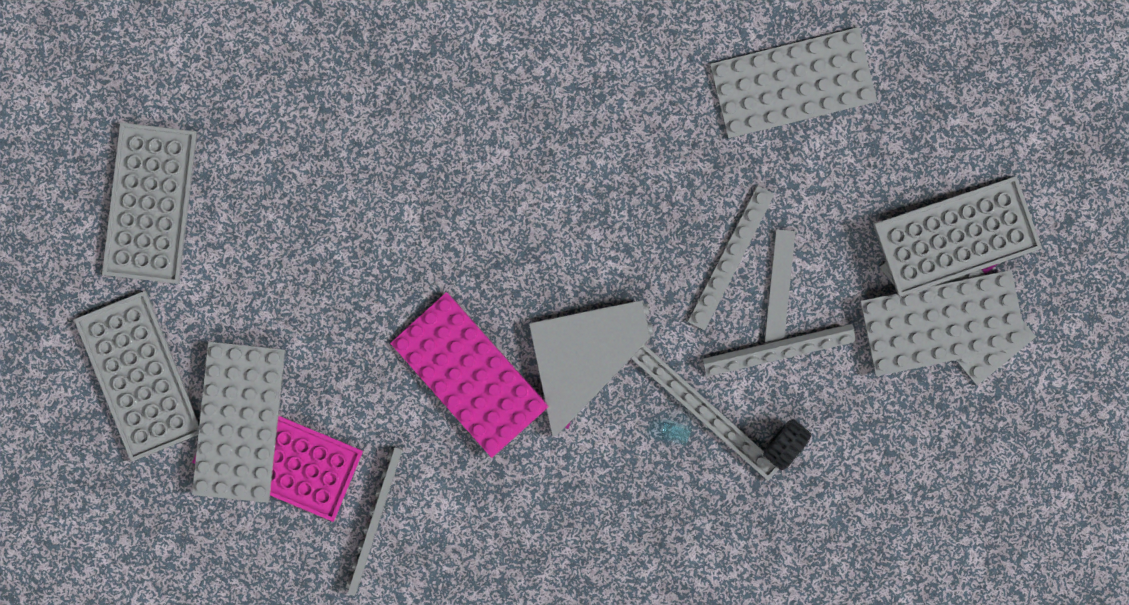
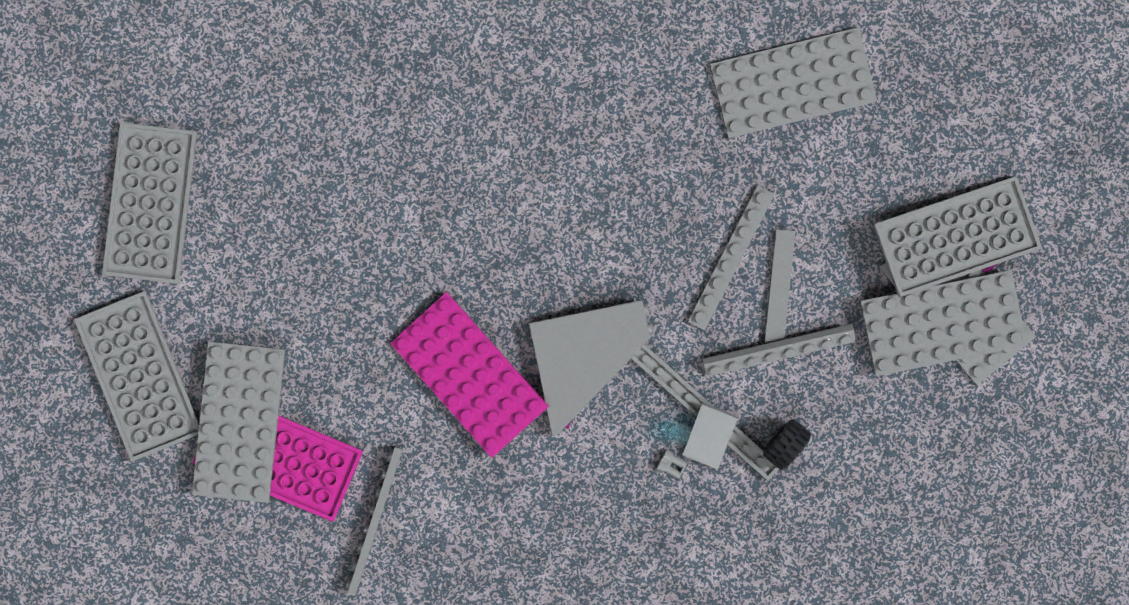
none -> light grey piece [656,449,689,480]
none -> light grey tile [683,403,739,470]

